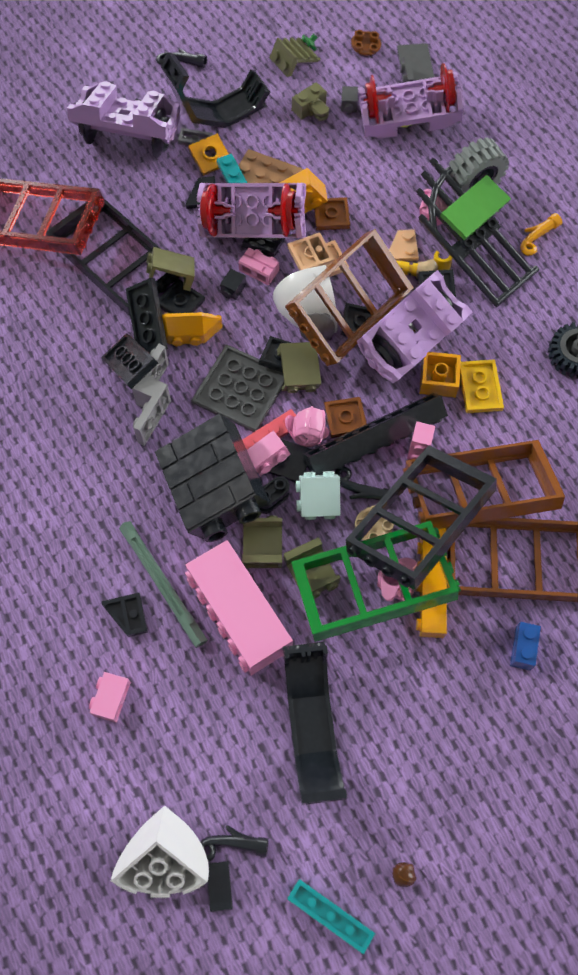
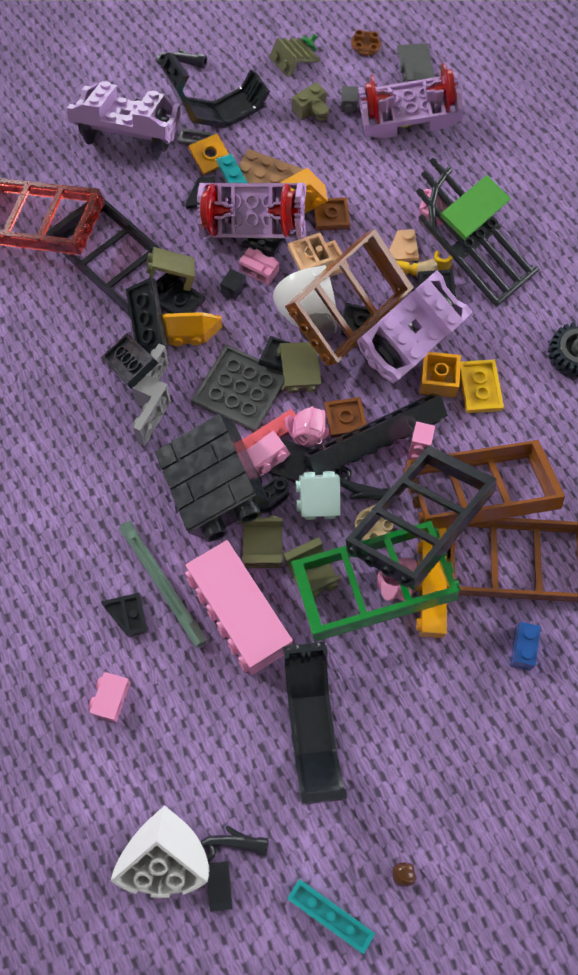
light grey wheel [449,138,509,198] -> none
light orange plant [520,213,562,256] -> none

